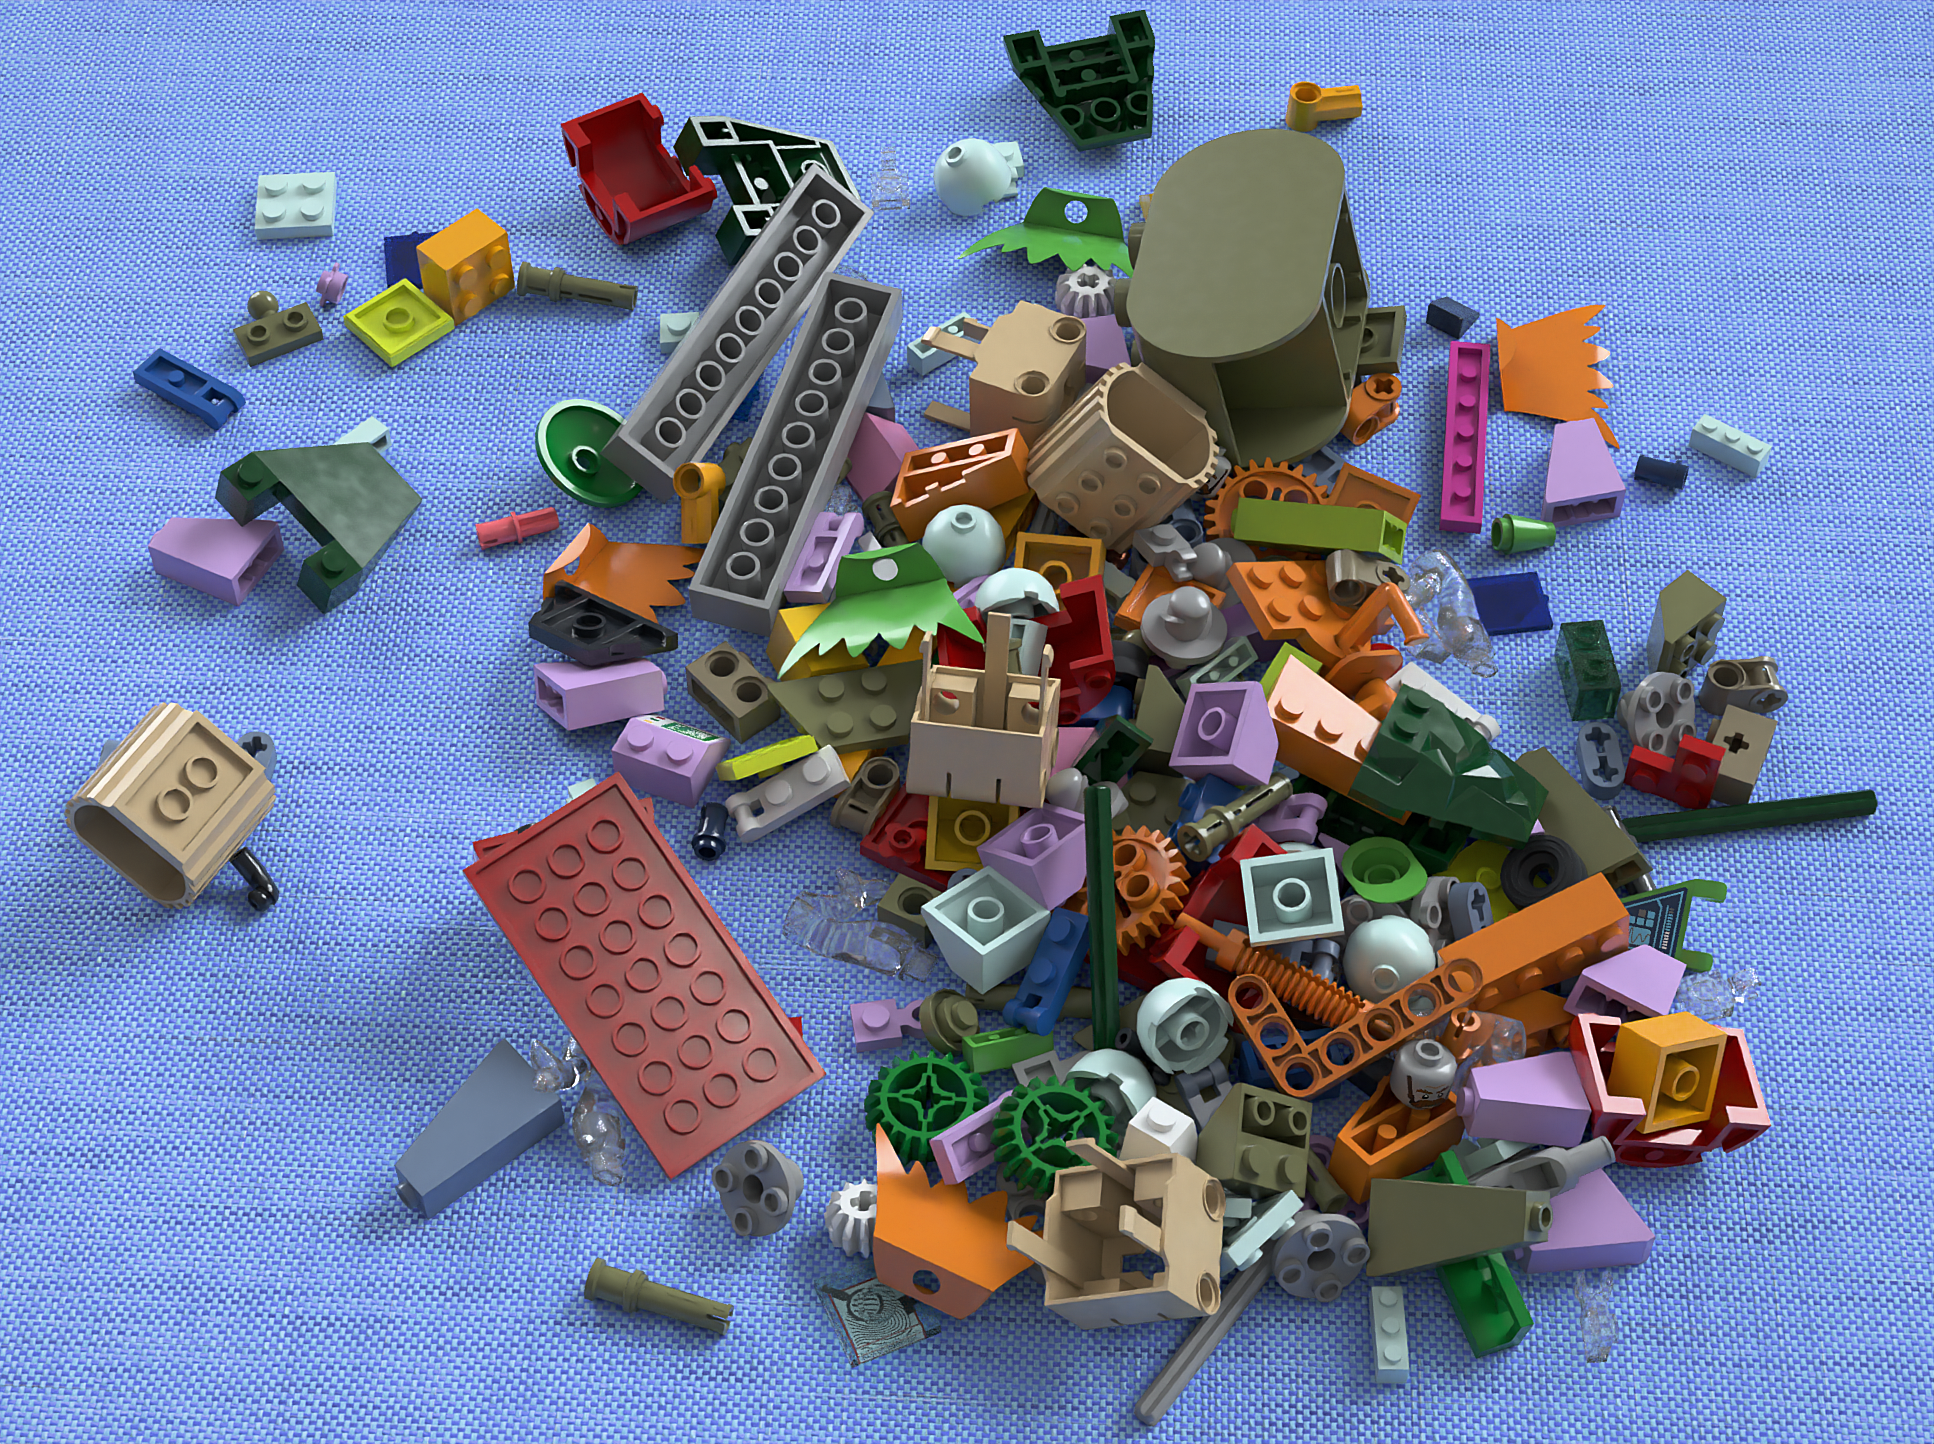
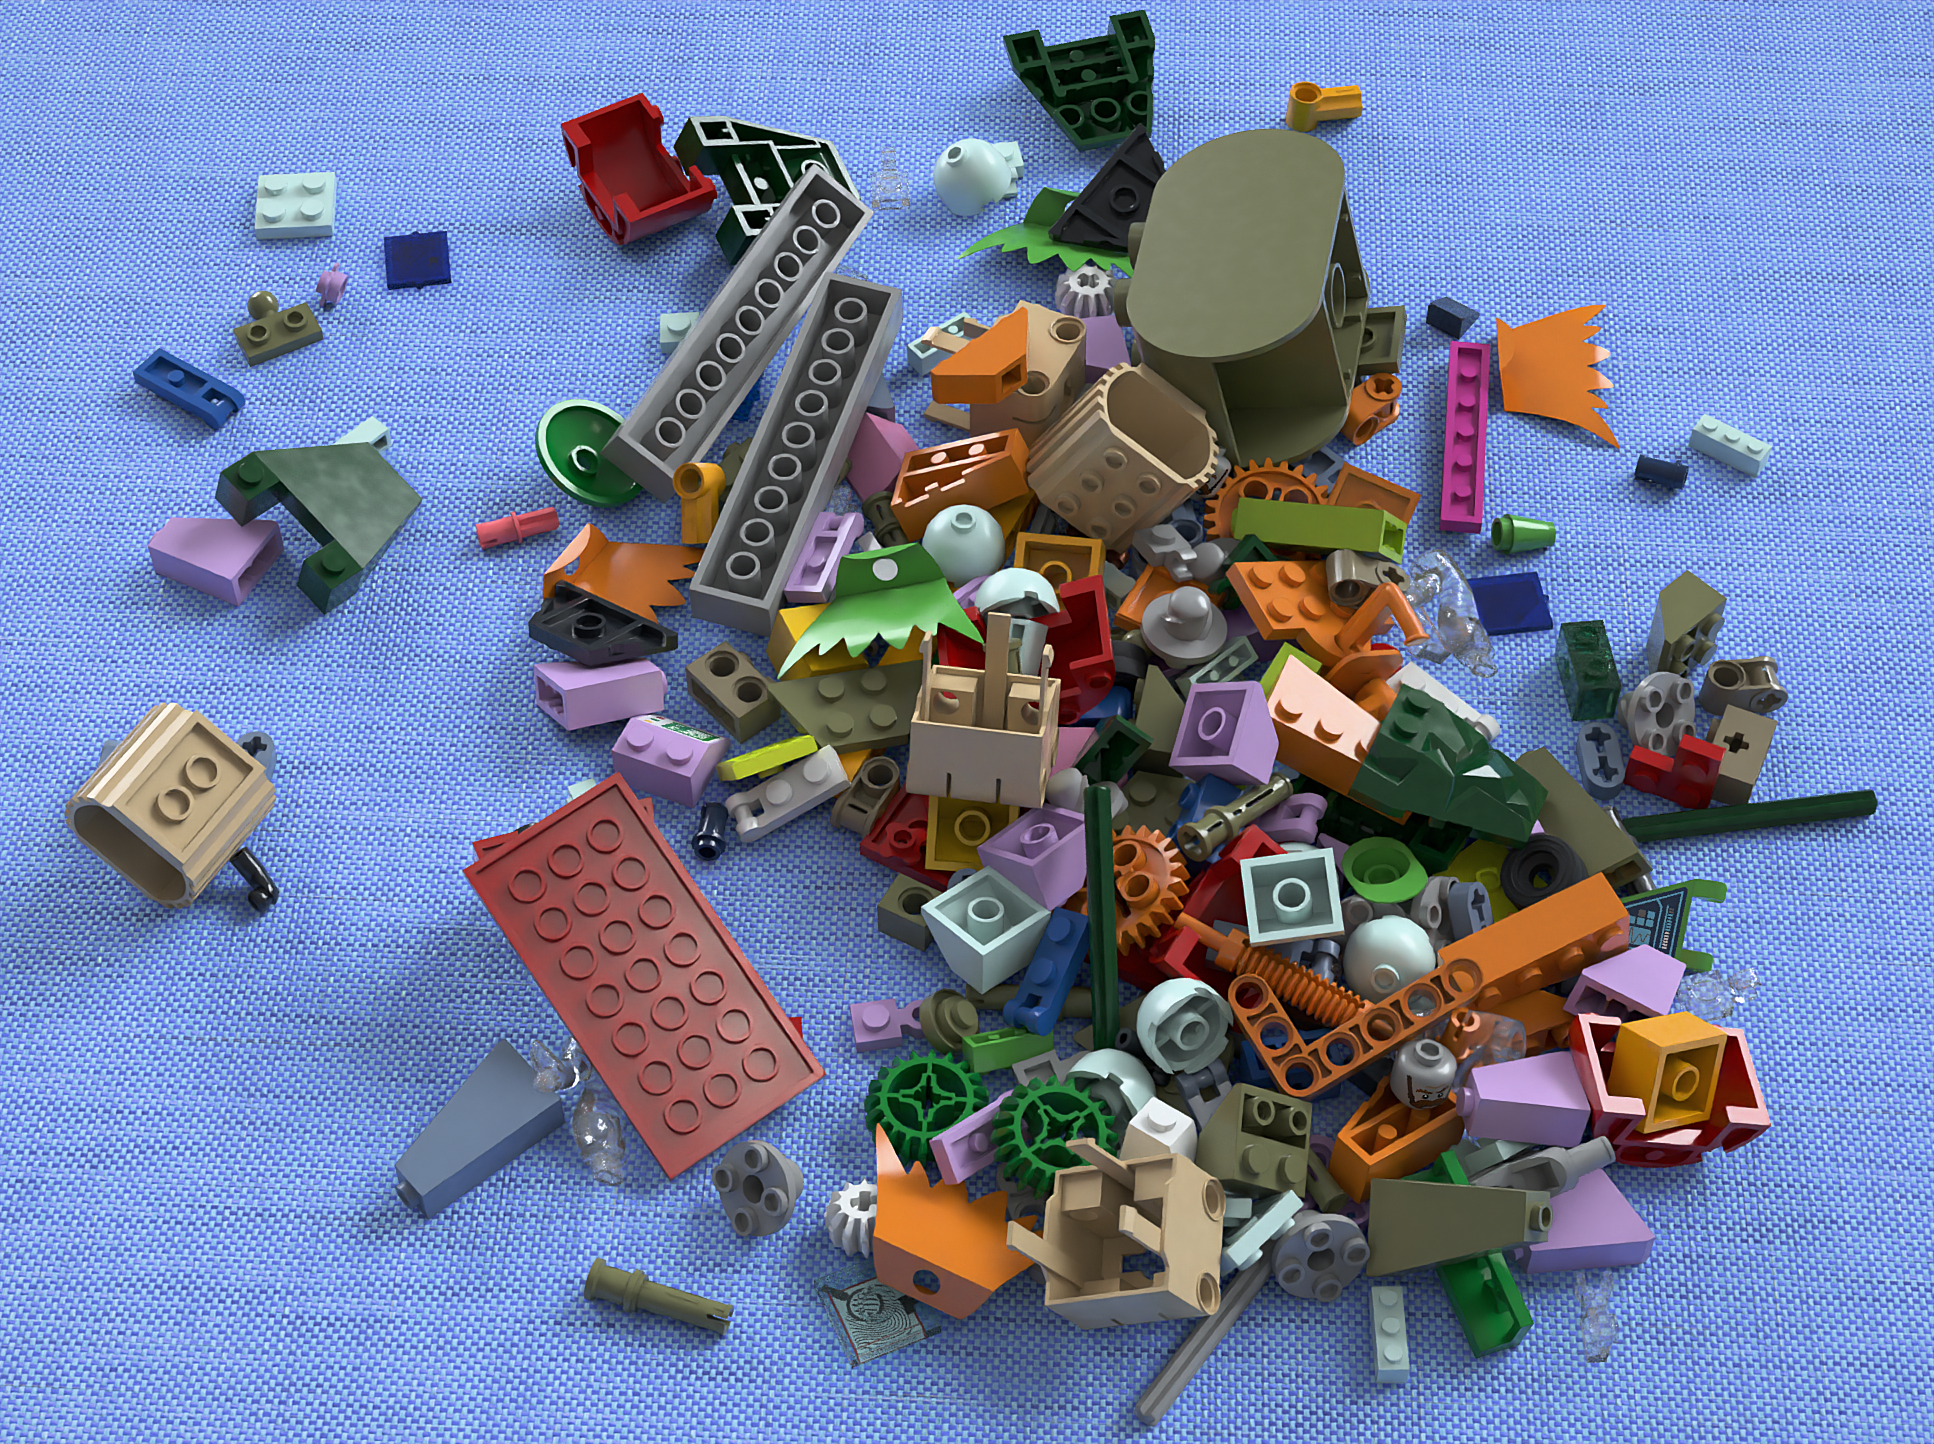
neon yellow plate [343,278,455,368] -> none
light orange brick [416,208,515,326] -> none
olive pin [517,261,638,311] -> none
clear piece [782,868,939,984] -> none
lavender slope [1540,418,1626,528] -> none
none -> orange slope [930,306,1030,404]
none -> black wing [1048,123,1166,254]
none -> dark green plate [1208,534,1279,610]

